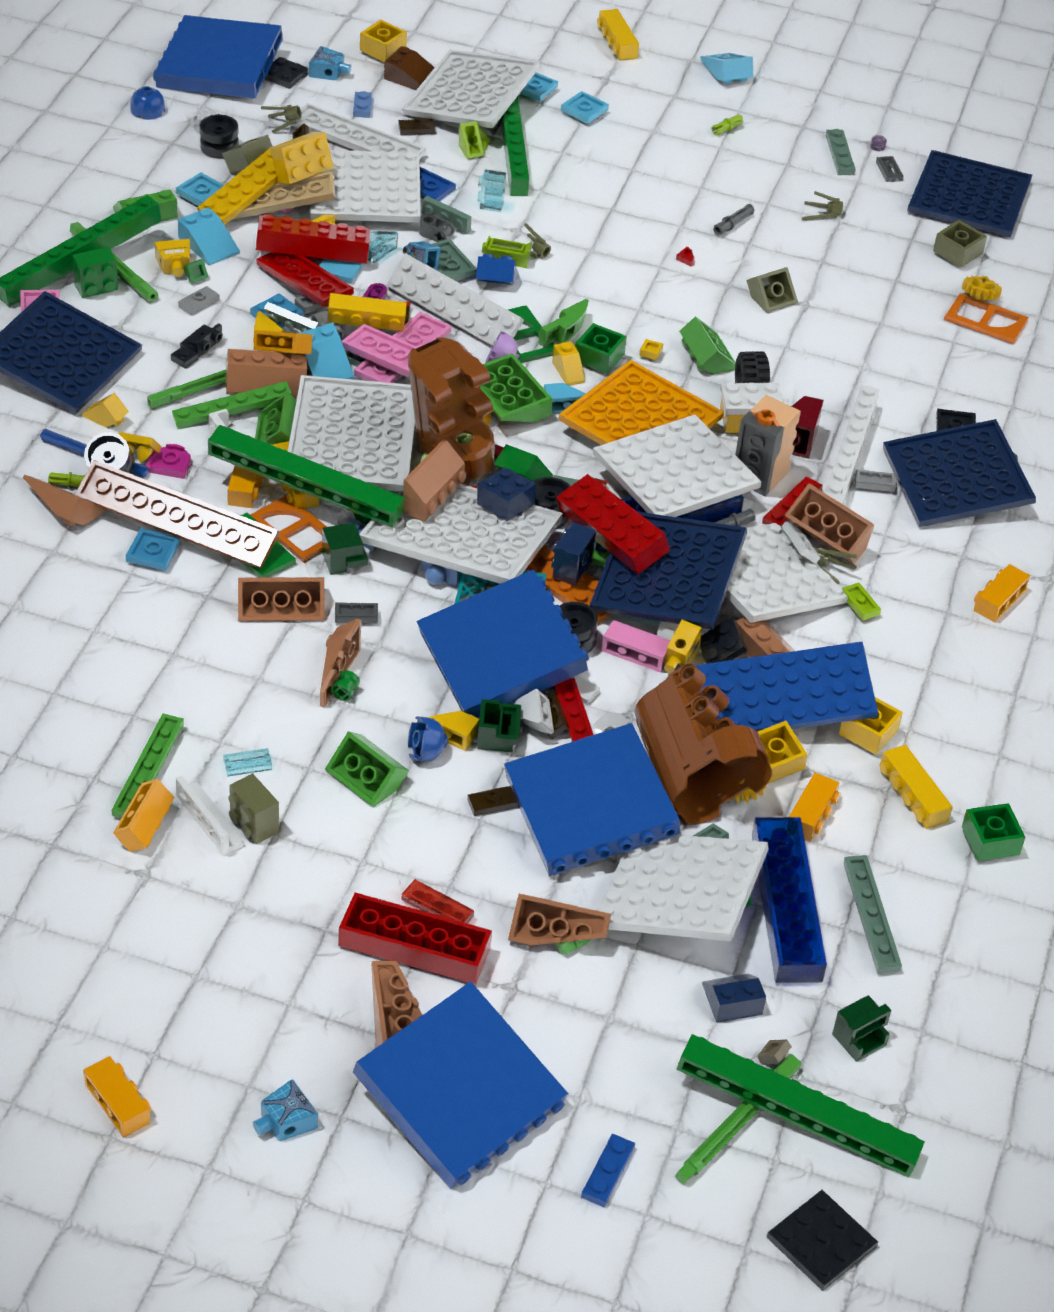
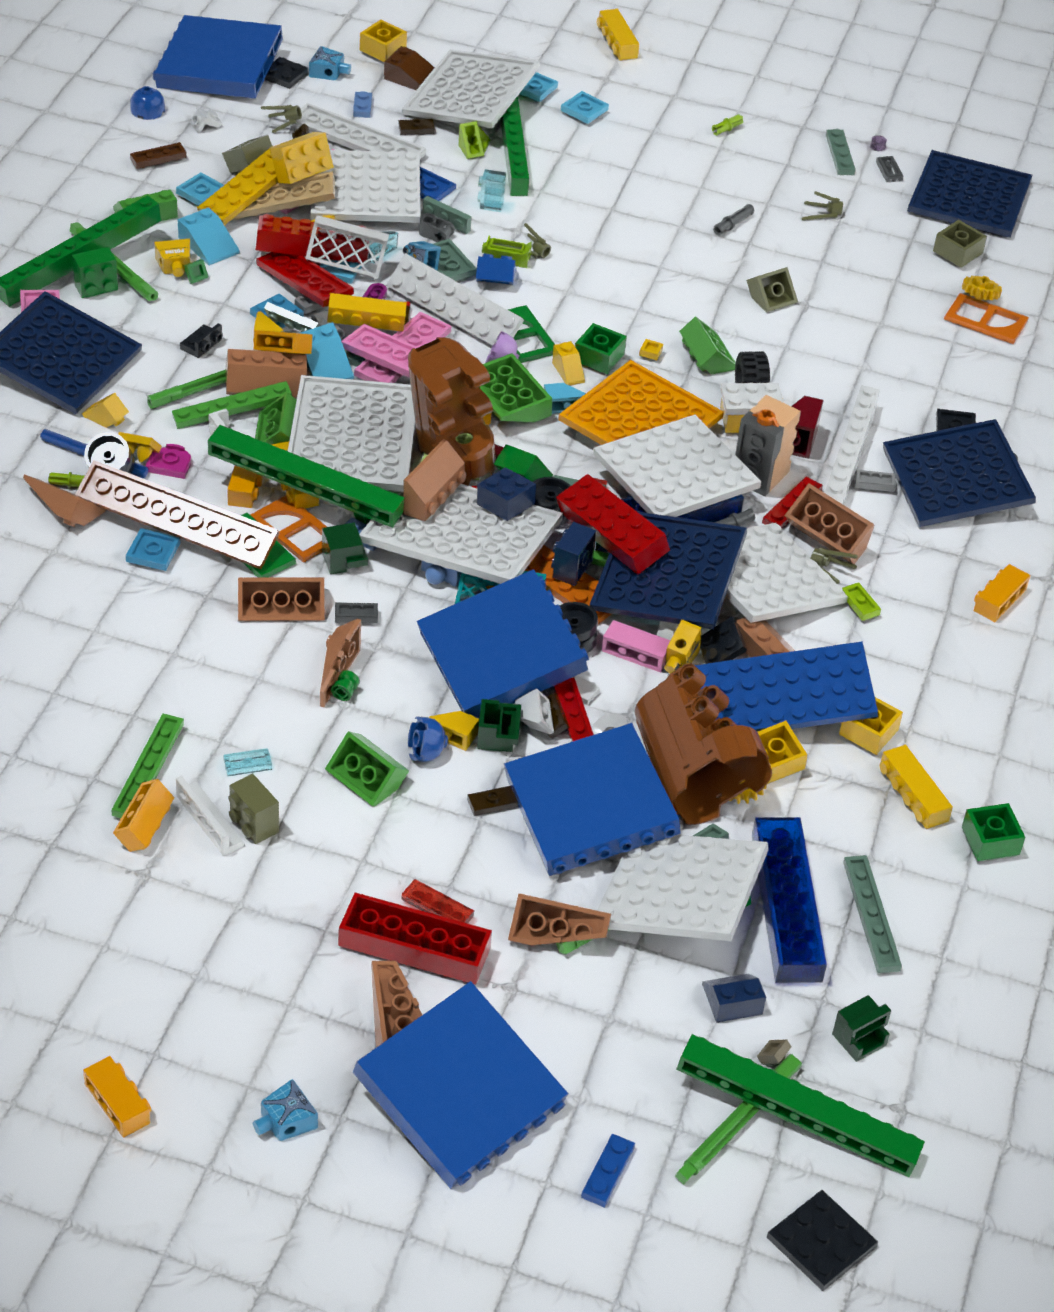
black plate [171,345,198,369] -> none
light grey plate [178,286,220,315] -> none
black wheel [199,114,239,157] -> none
bright green slope [538,299,589,347] -> none
red tile [676,246,694,267] -> none
medium azure slope [700,53,754,83] -> none
white tile [782,521,820,563] -> none
light orange brick [786,772,841,842] -> none
none -> reddish brown plate [130,142,187,169]
none -> white fence [305,215,389,278]

